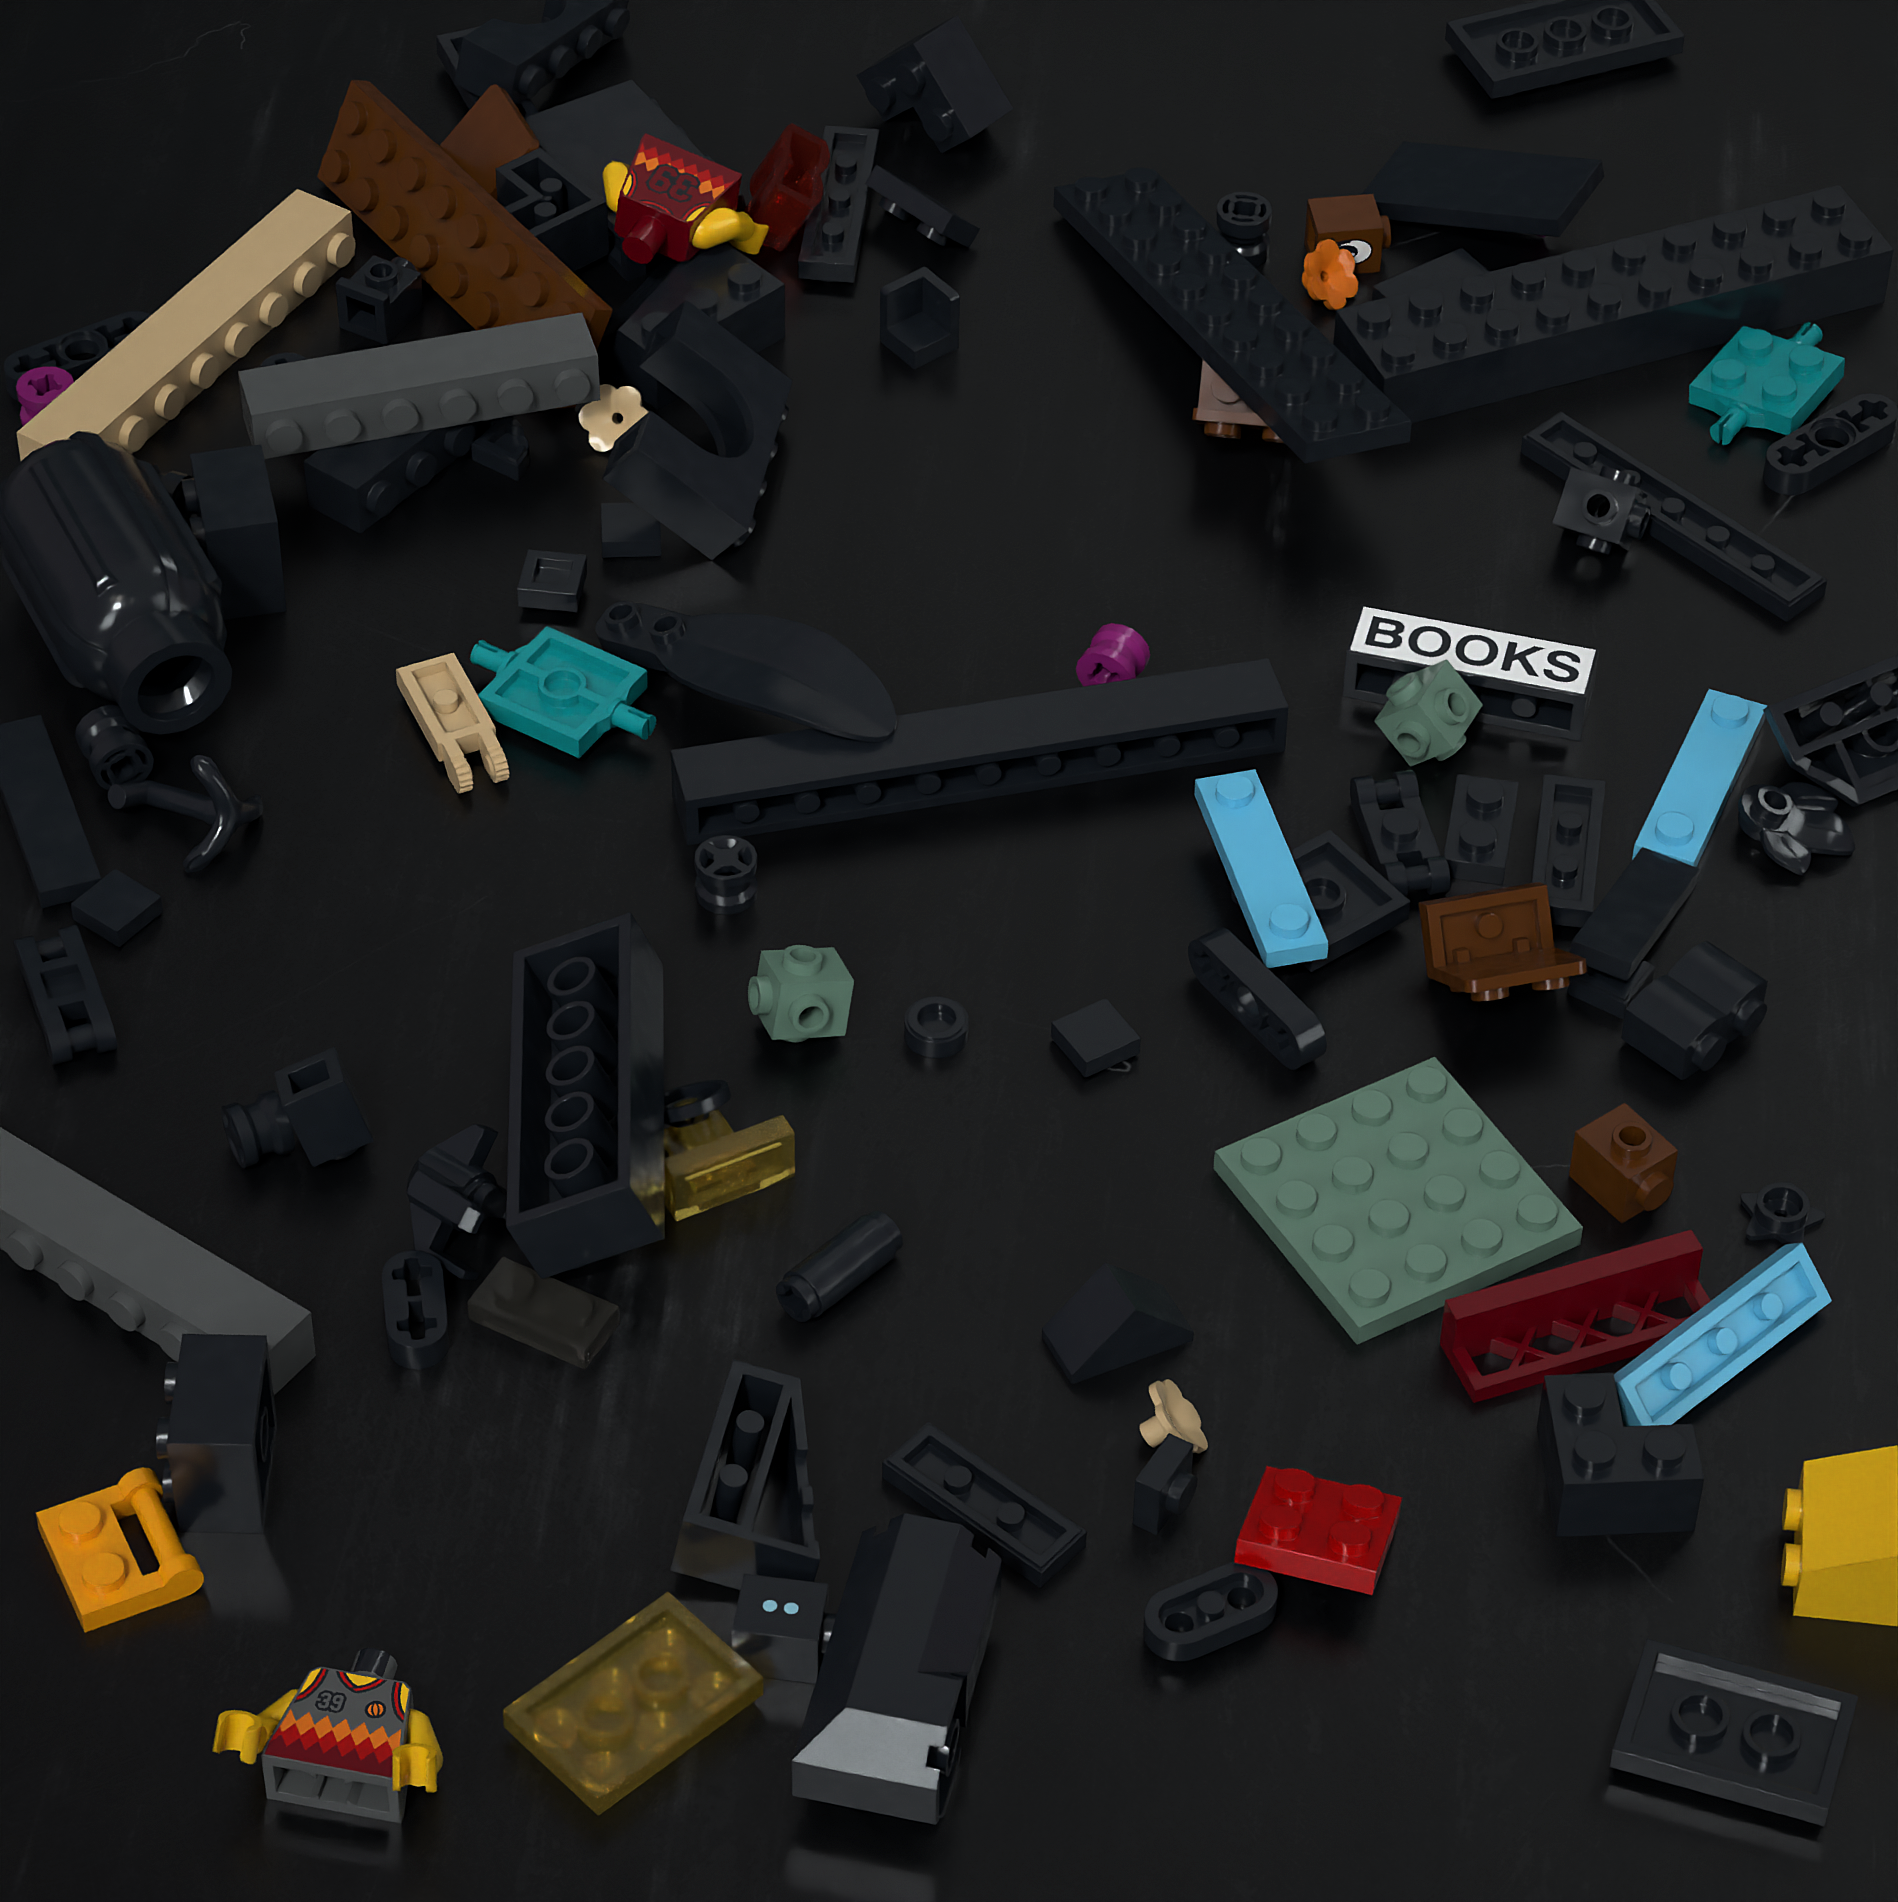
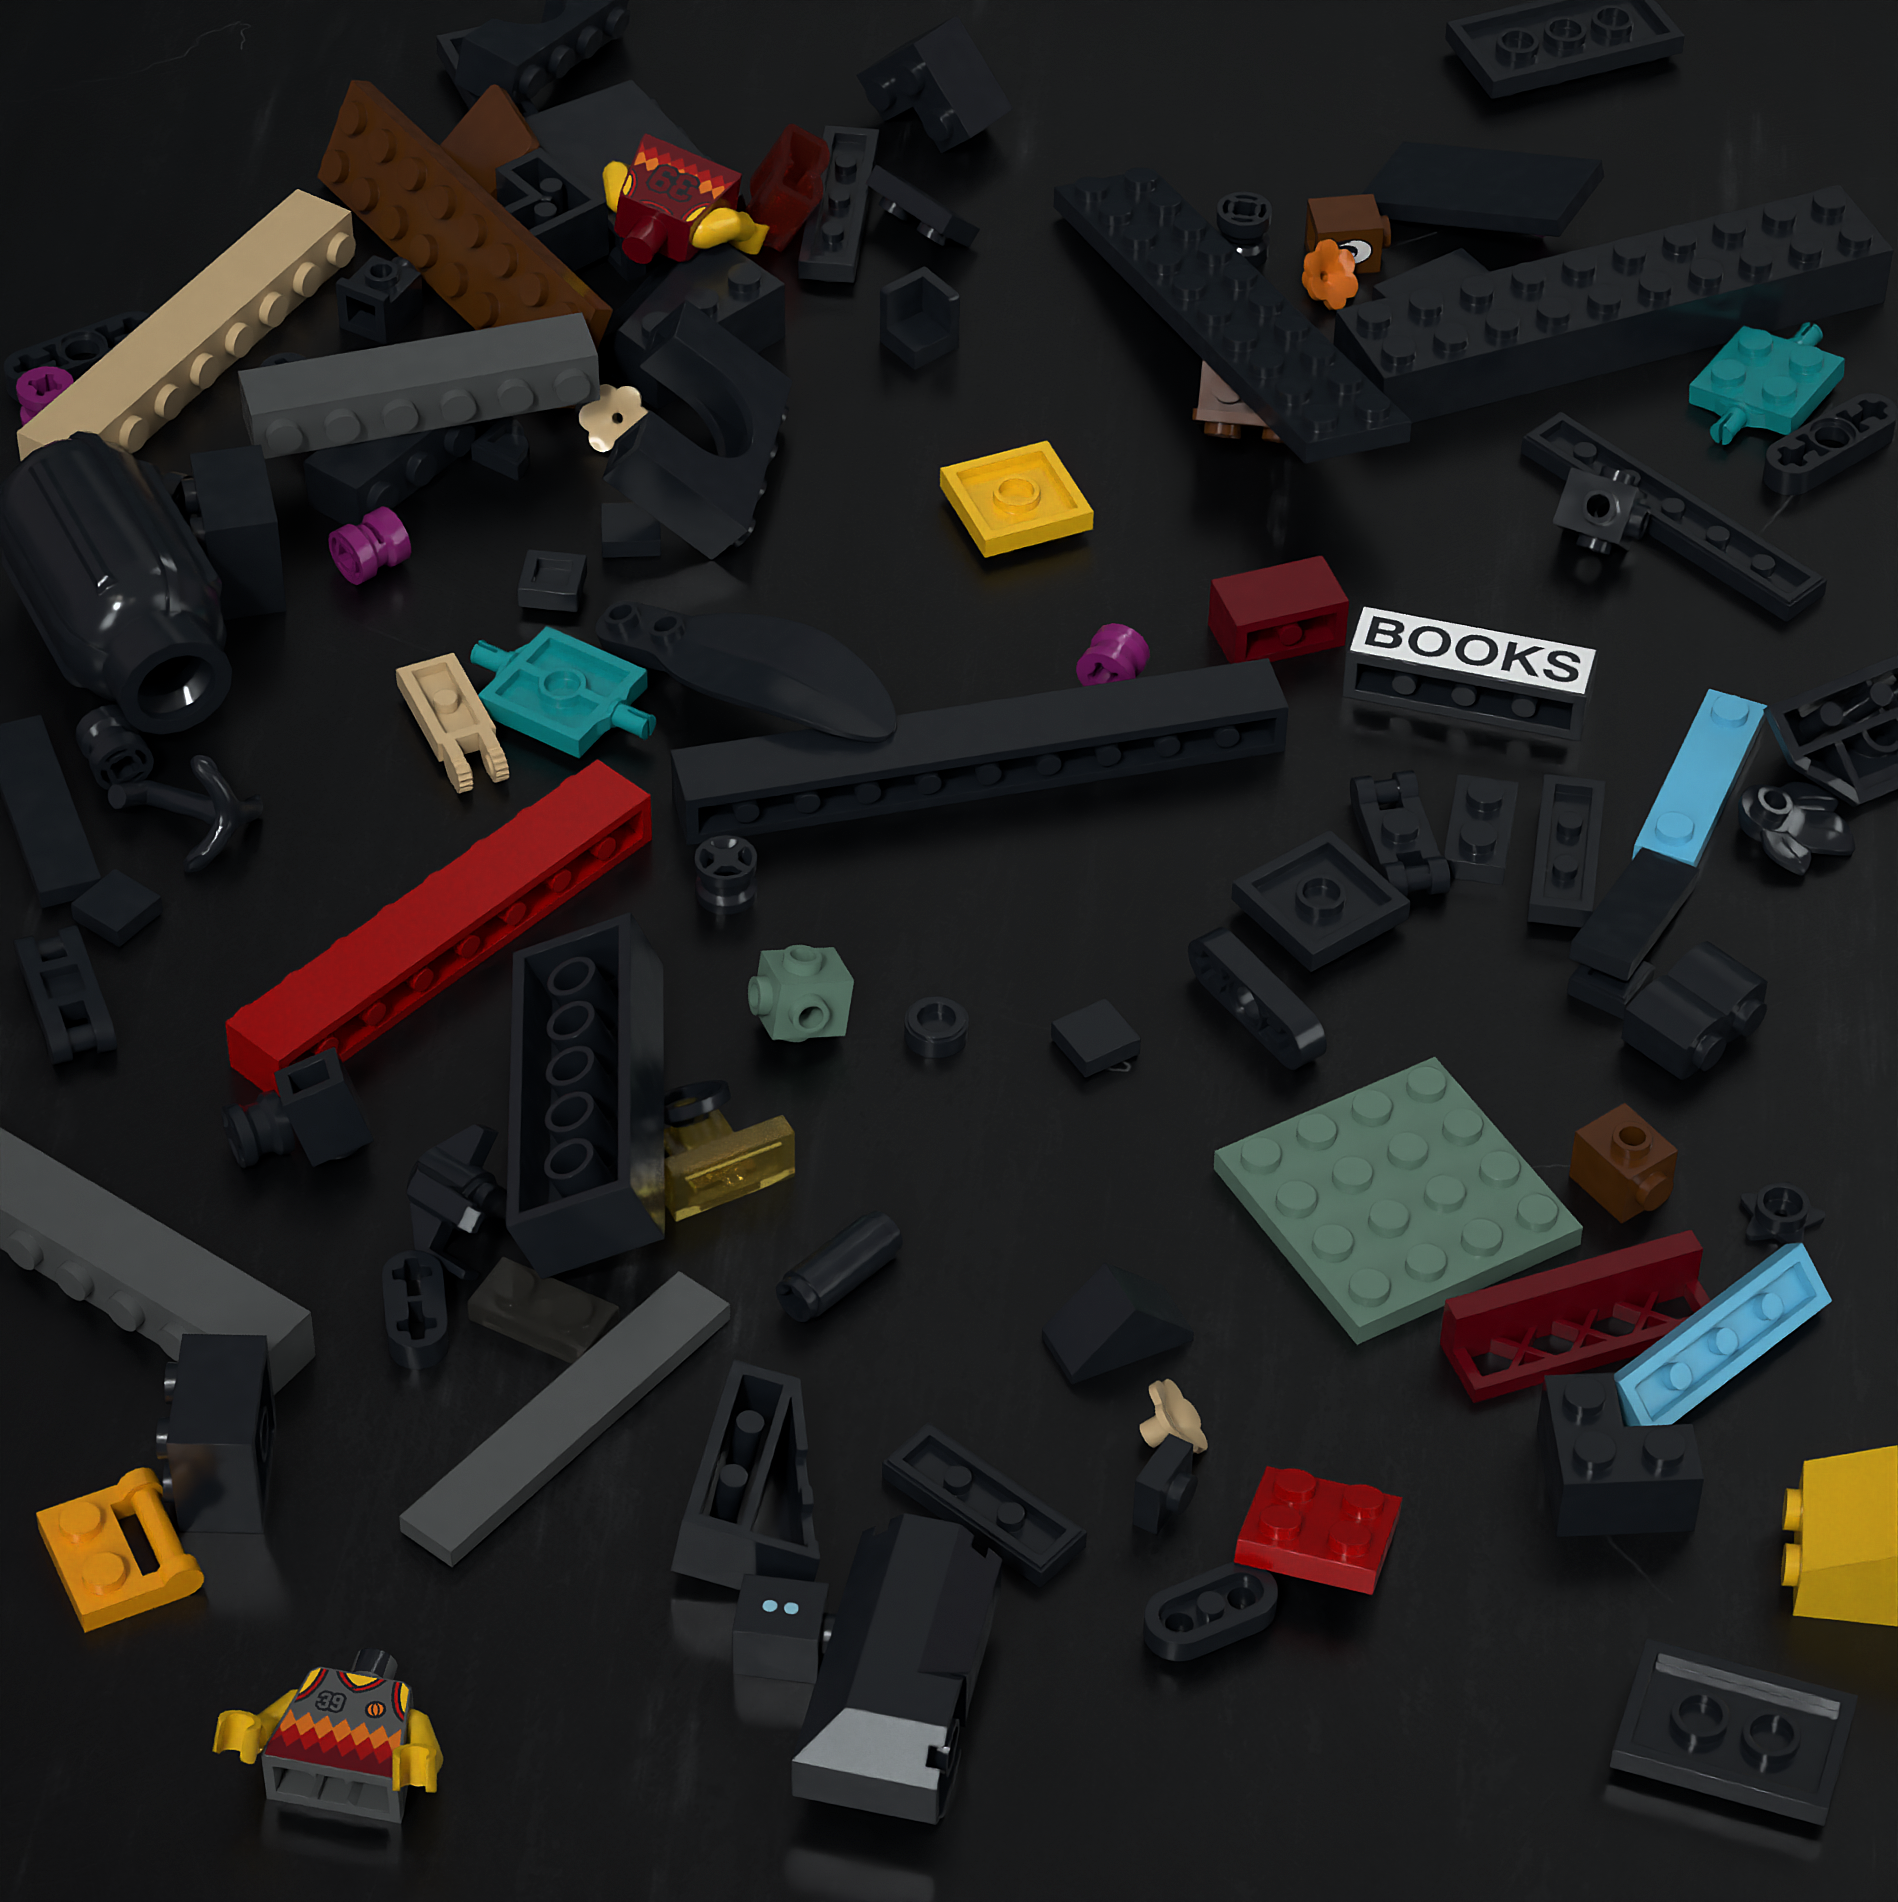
clear yellow plate [503,1592,763,1816] -> none
medium azure plate [1194,769,1328,968] -> none
sand green brick [1374,659,1483,766] -> none
reddish brown bracket [1419,882,1587,1001] -> none
none -> red brick [225,759,652,1097]
none -> magenta wheel [328,506,411,585]
none -> dark grey tile [399,1271,730,1567]
none -> yellow plate [940,440,1094,558]
none -> dark red brick [1208,555,1349,664]

